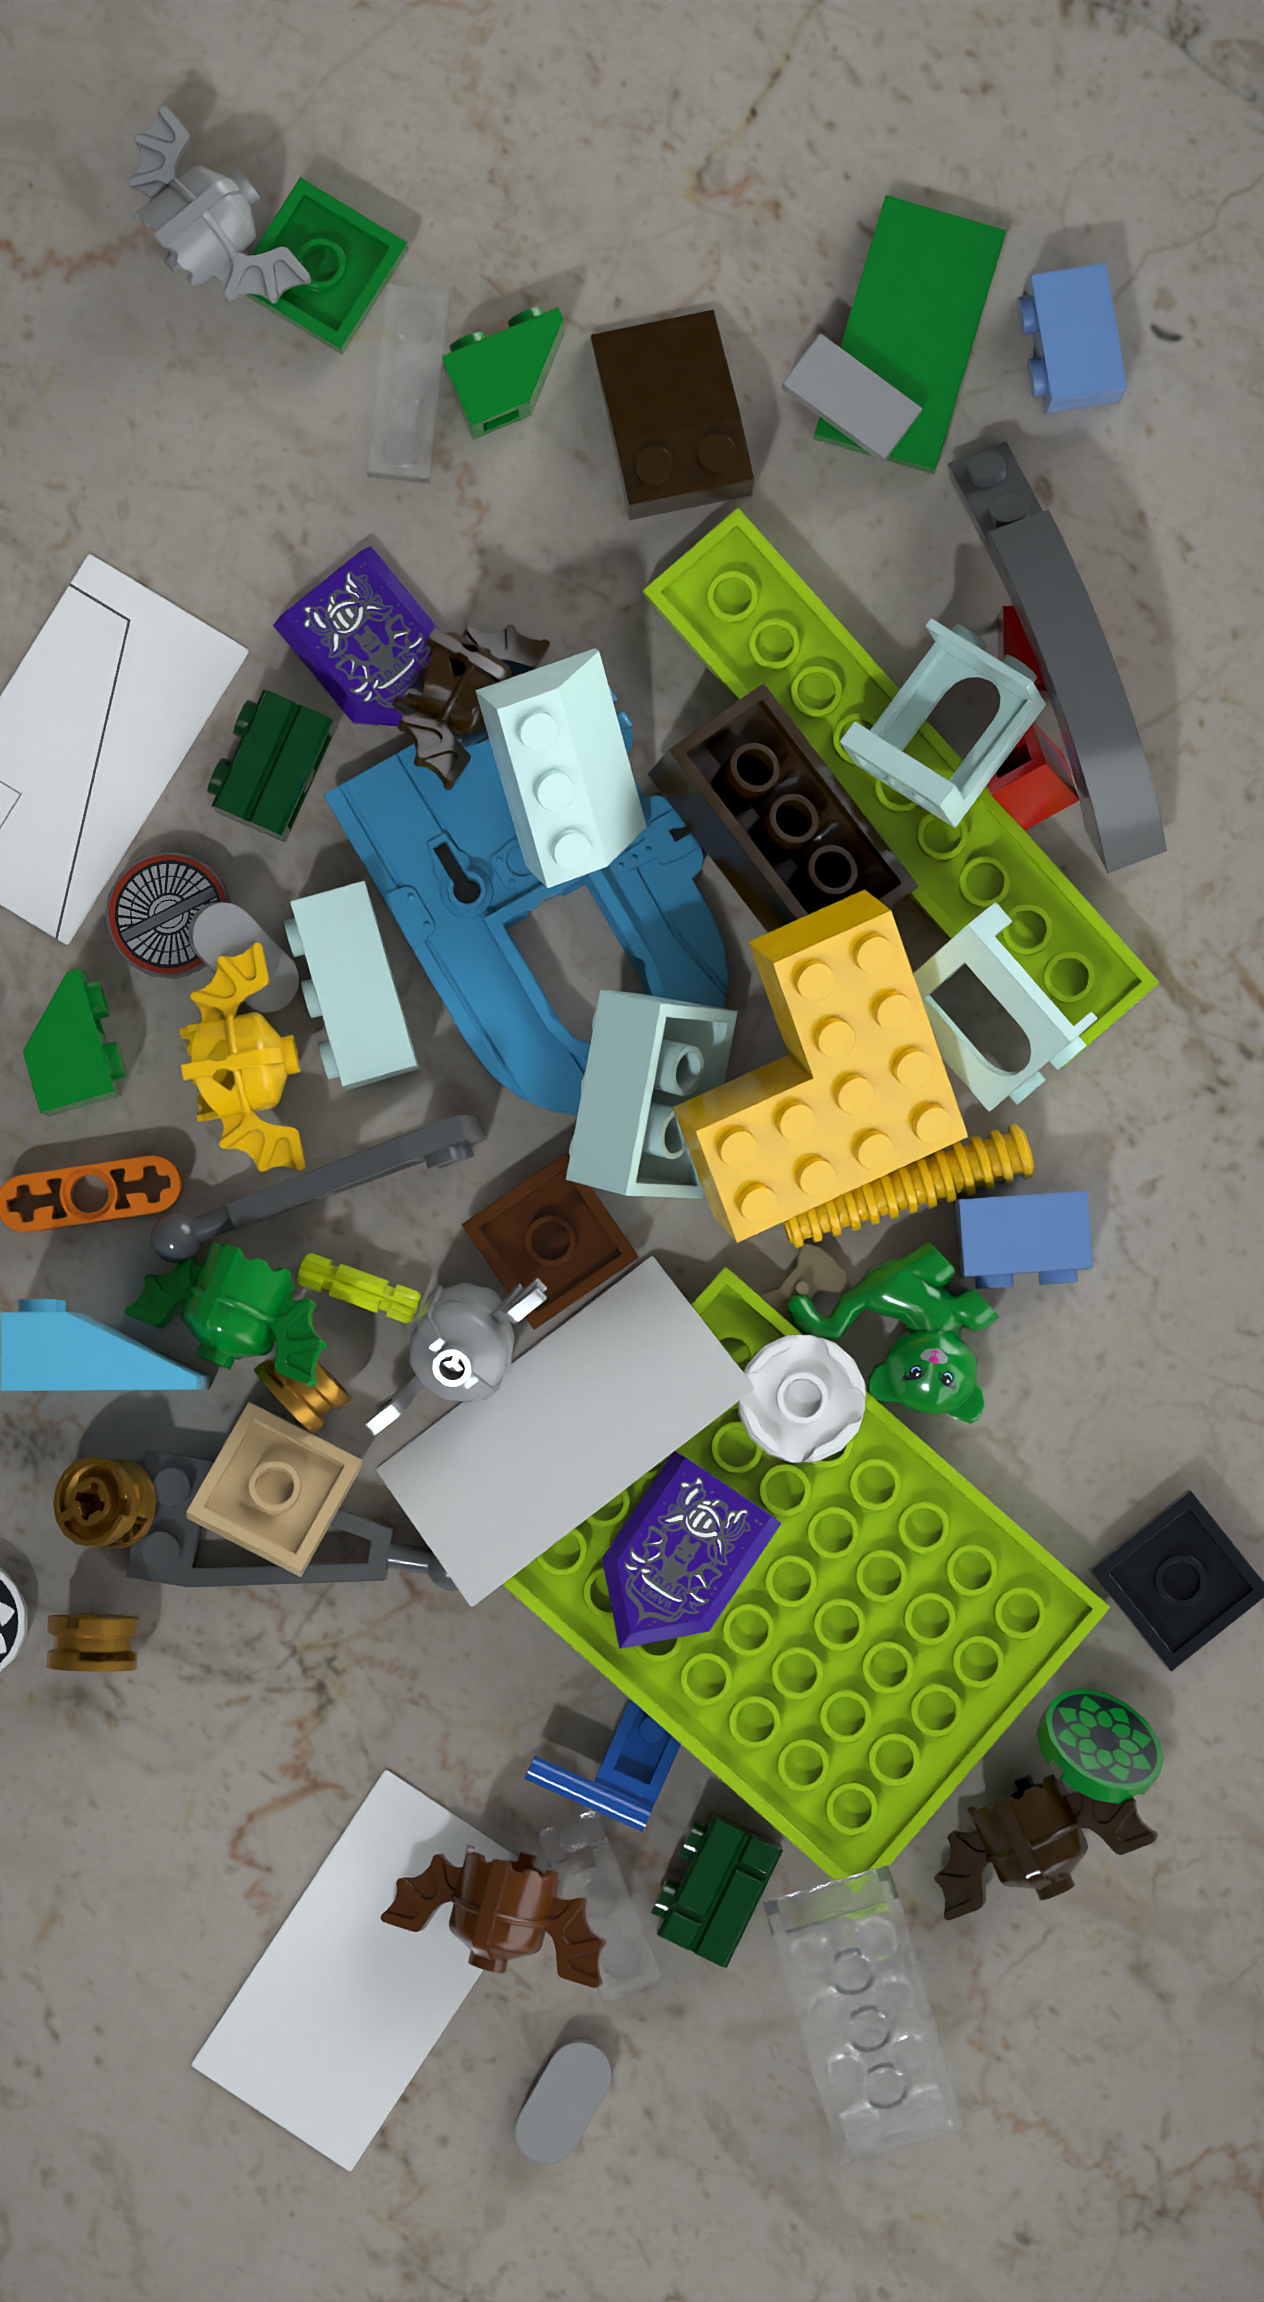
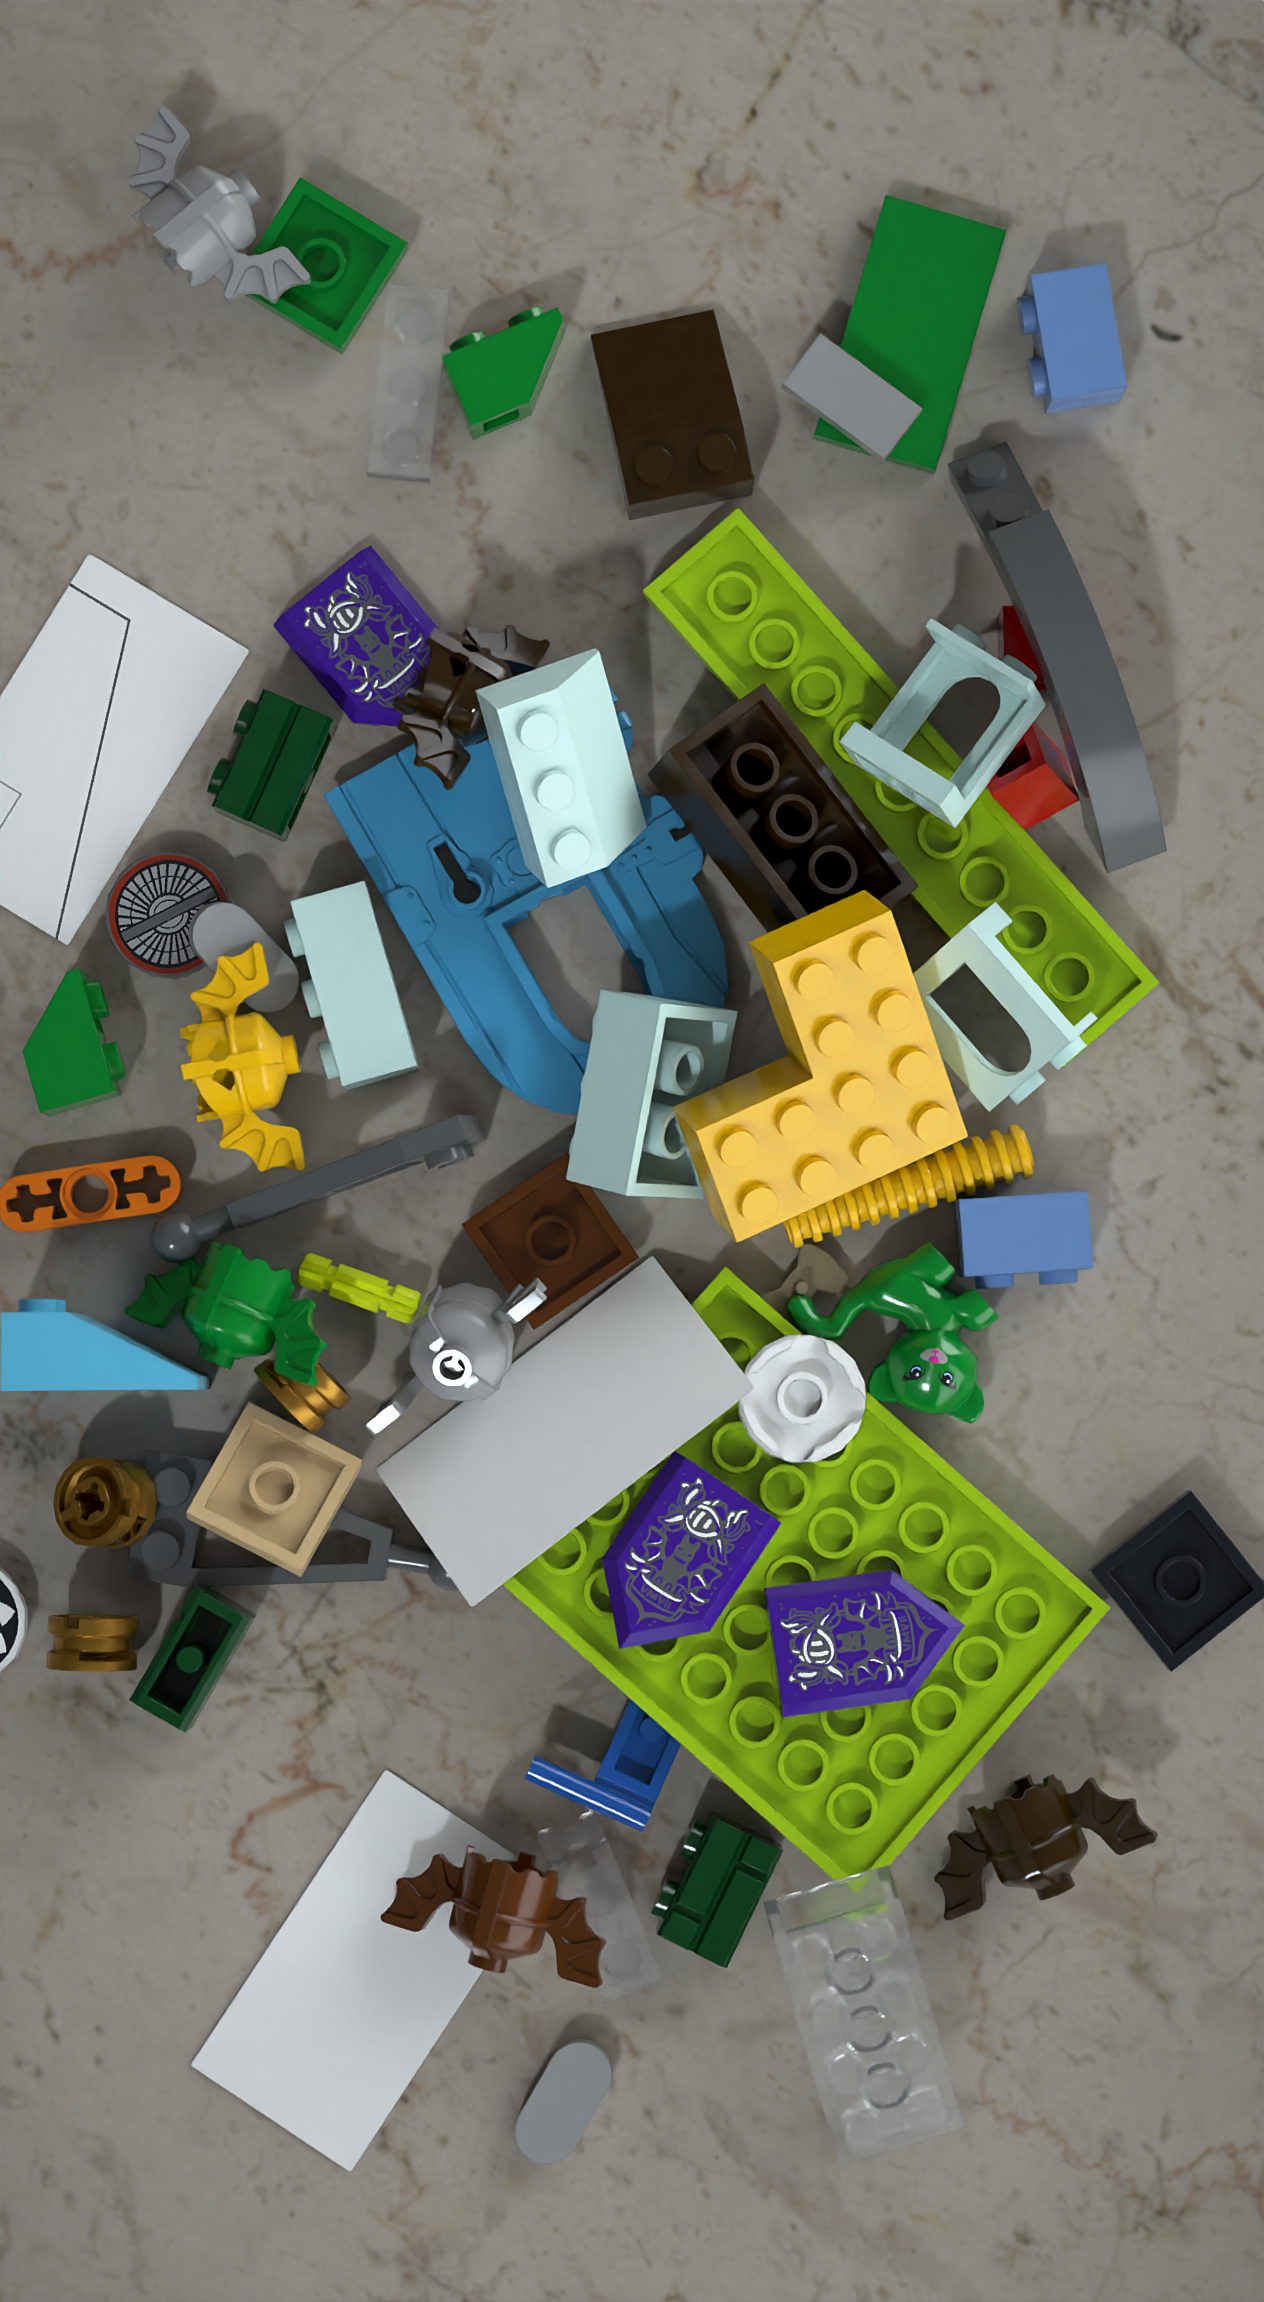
green tile [1036,1688,1164,1804] -> none
none -> dark green brick [129,1584,256,1733]
none -> dark purple tile [764,1570,965,1718]

